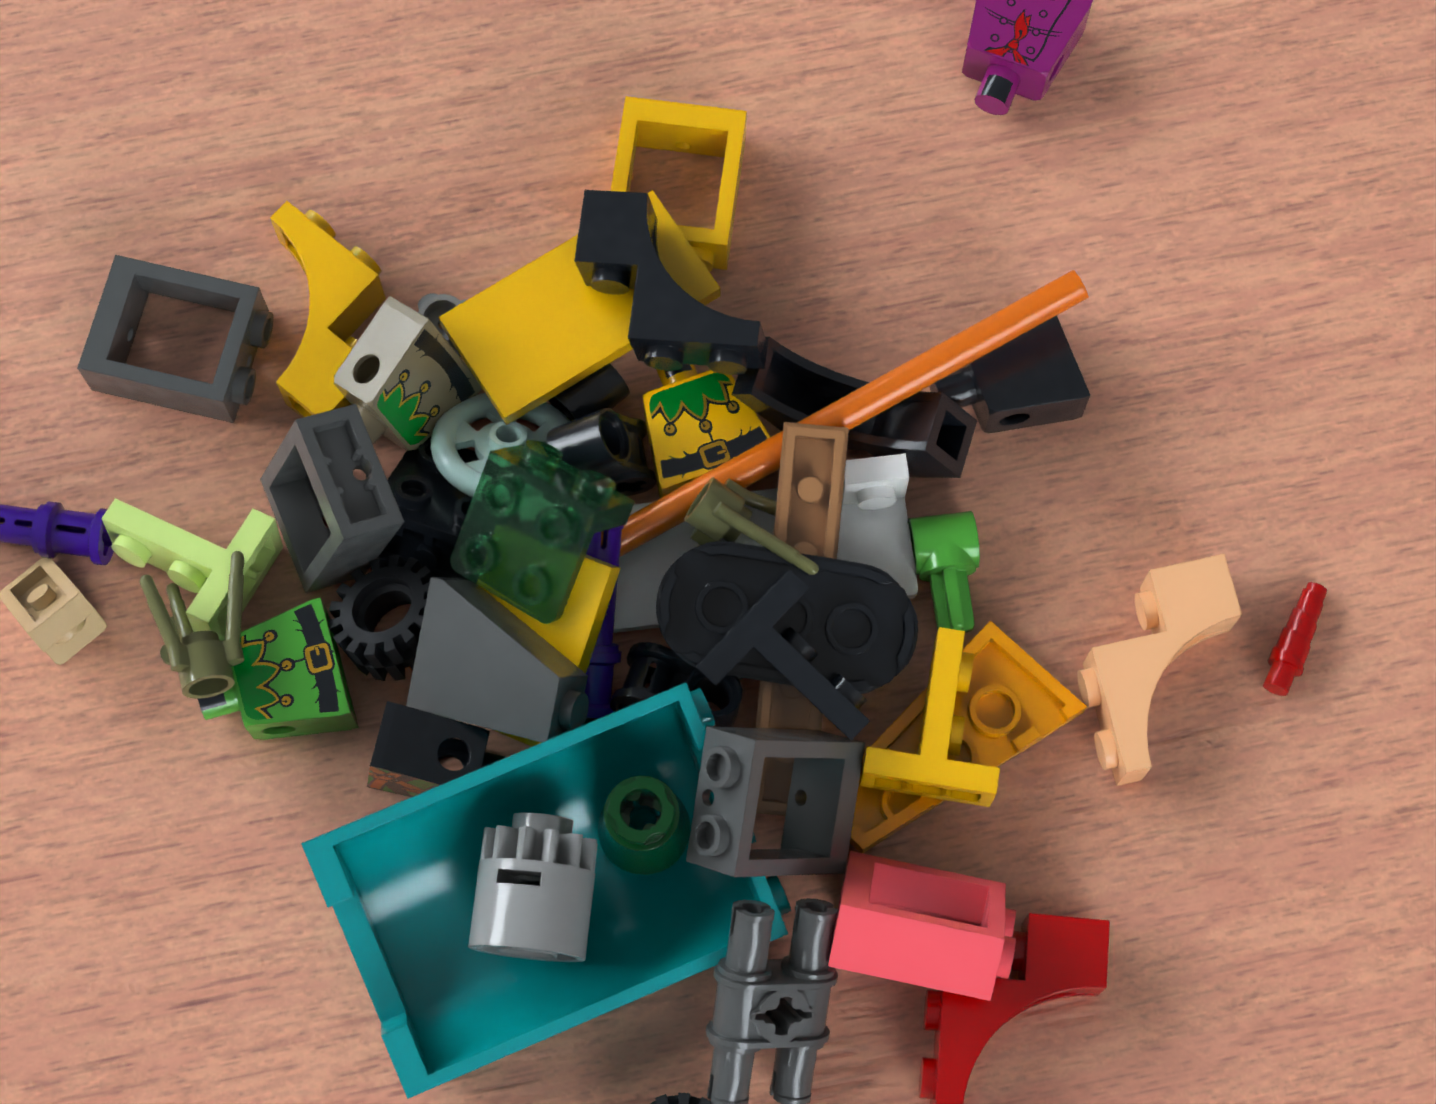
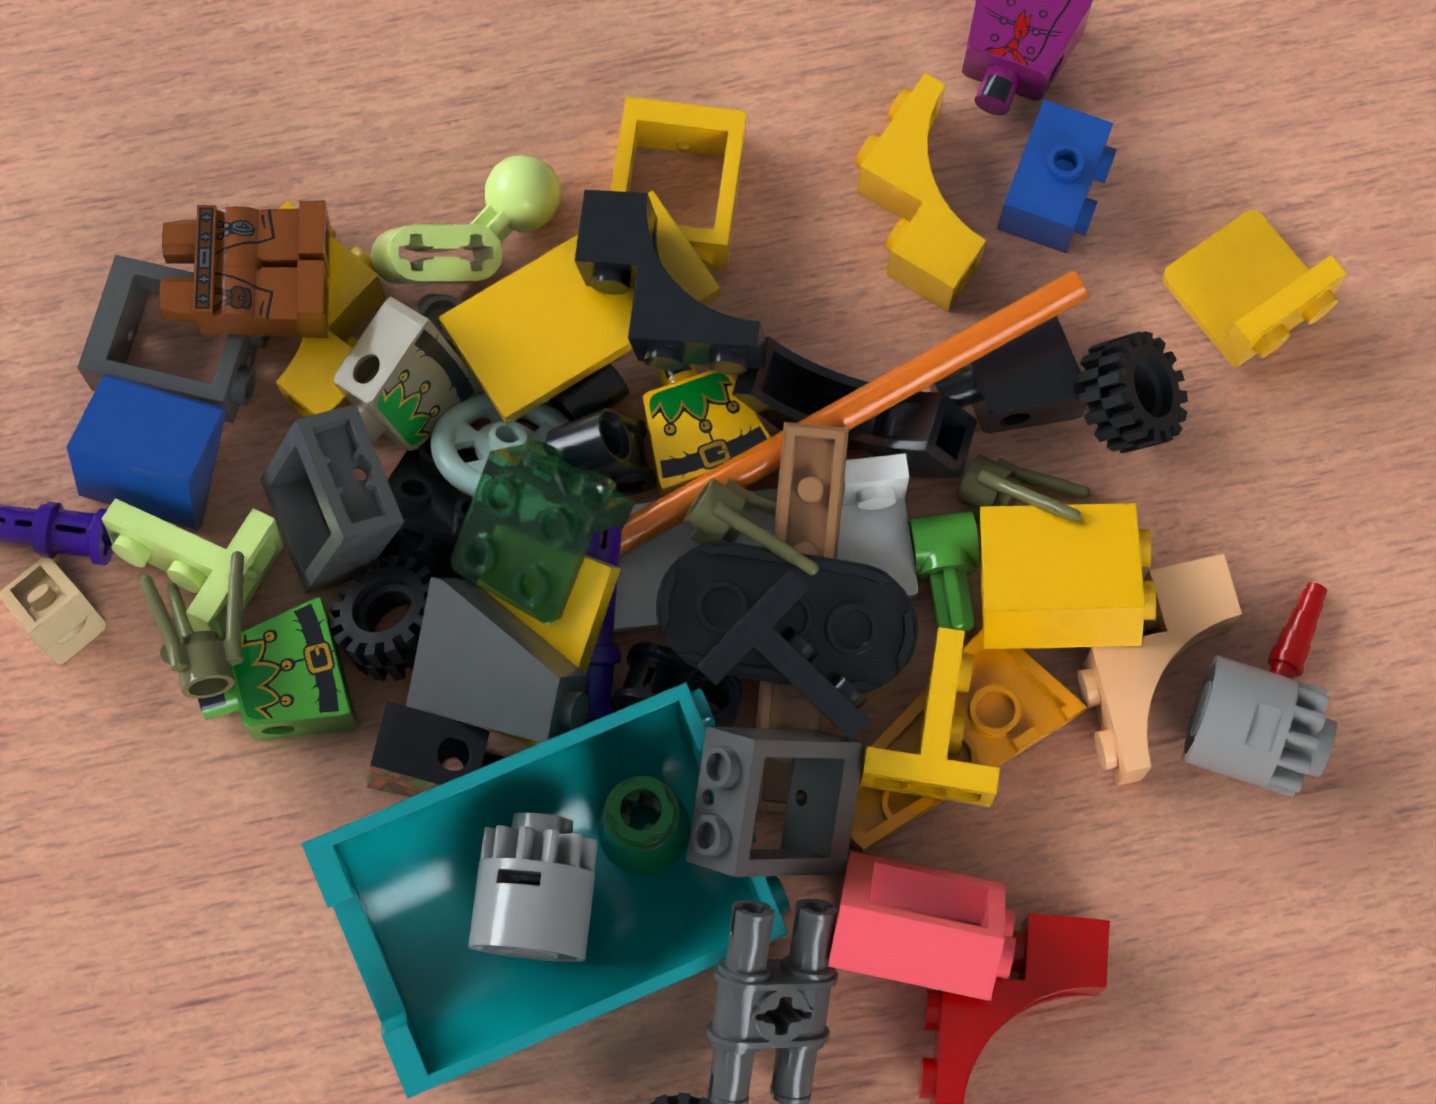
none -> blue slope [66,374,227,530]
none -> dark orange hips [159,200,331,338]
none -> yellowish green beam [371,154,561,284]
none -> yellow arch [855,72,986,312]
none -> olive plant [957,454,1091,524]
none -> yellow brick [980,503,1156,649]
none -> blue brick [997,99,1117,253]
none -> black tyre [1077,331,1188,453]
none -> yellow bracket [1162,210,1347,369]
none -> light grey gear [1182,655,1337,797]

